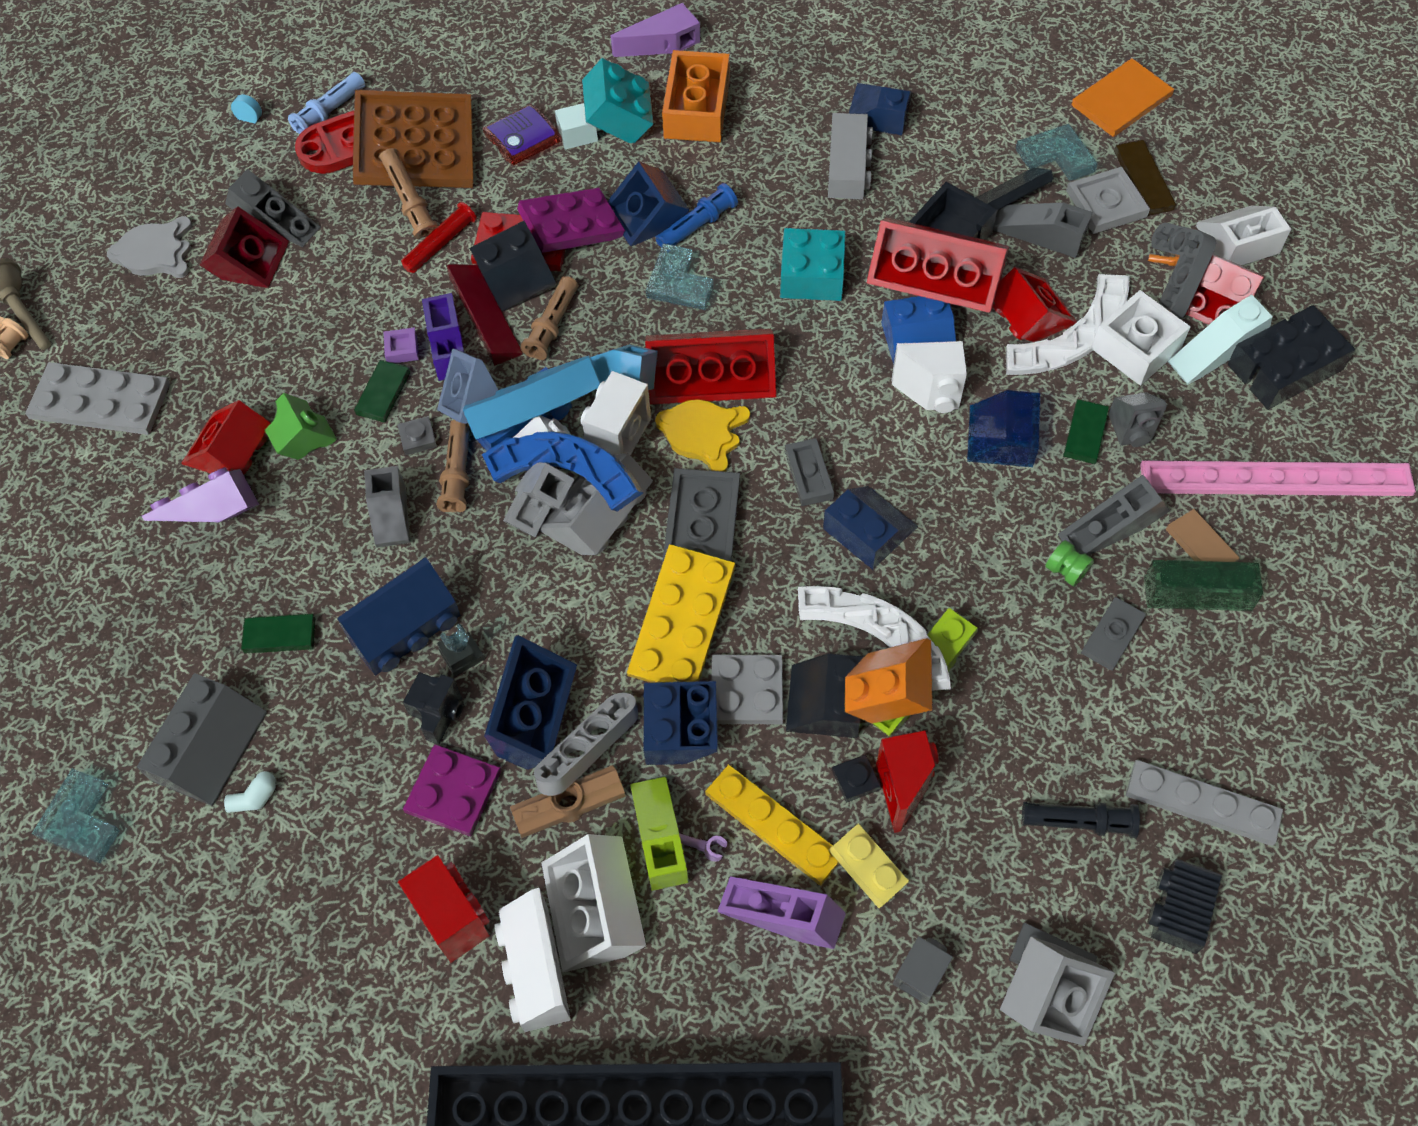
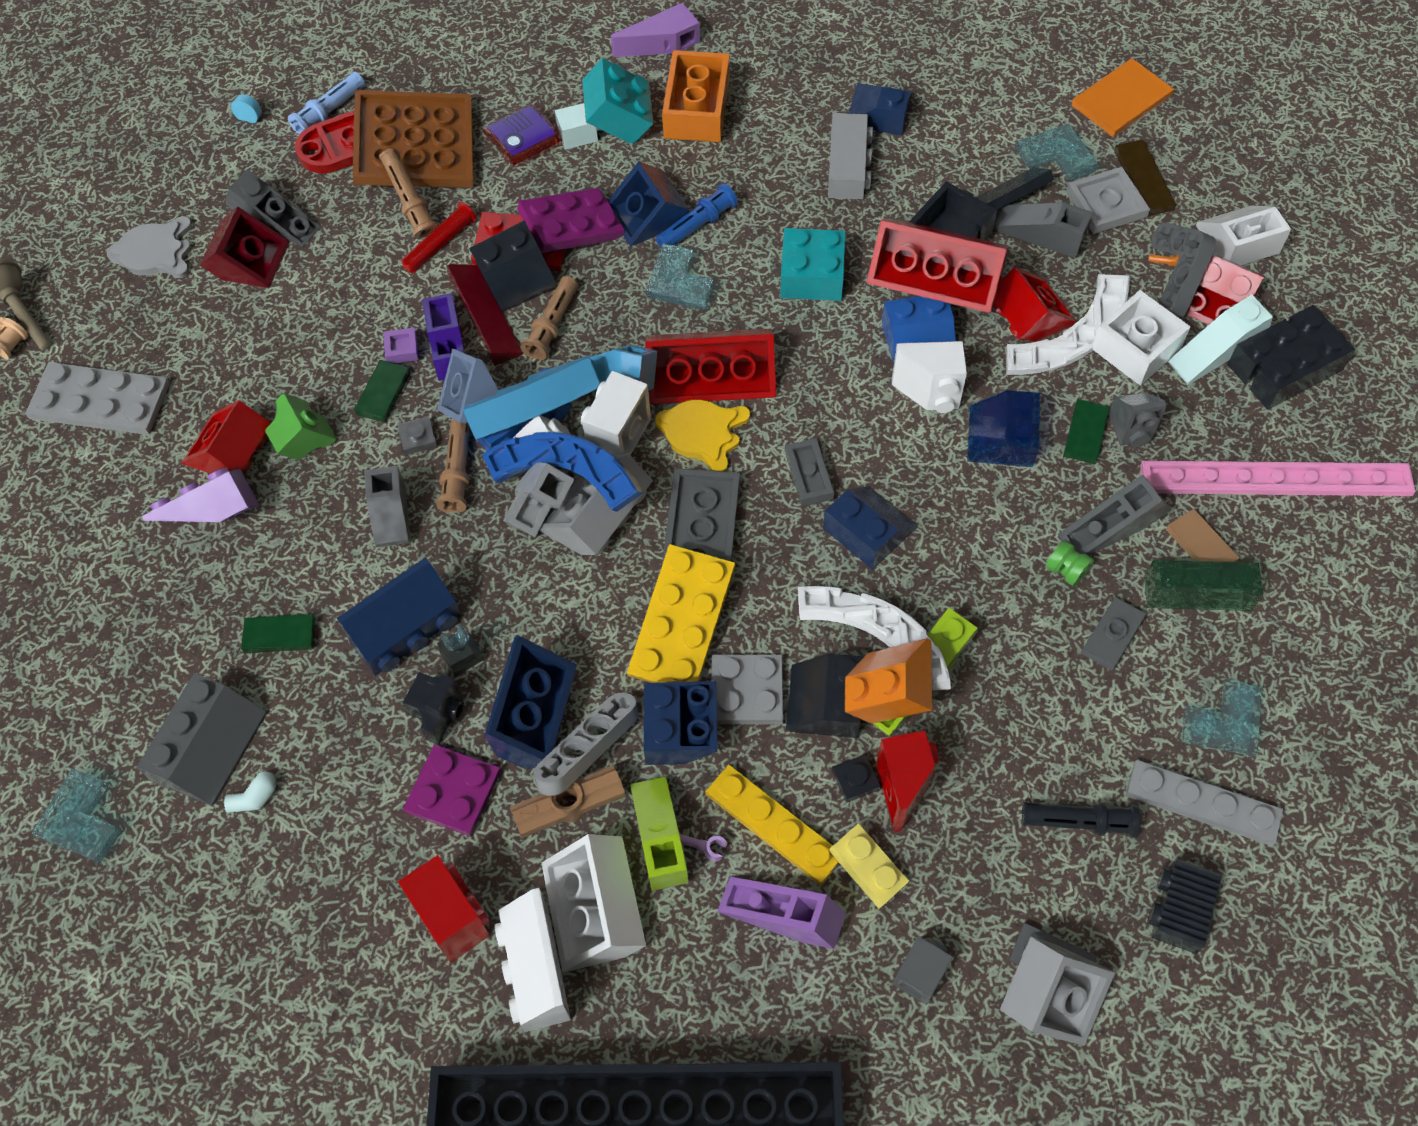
none -> clear light blue plate [1181,680,1262,757]

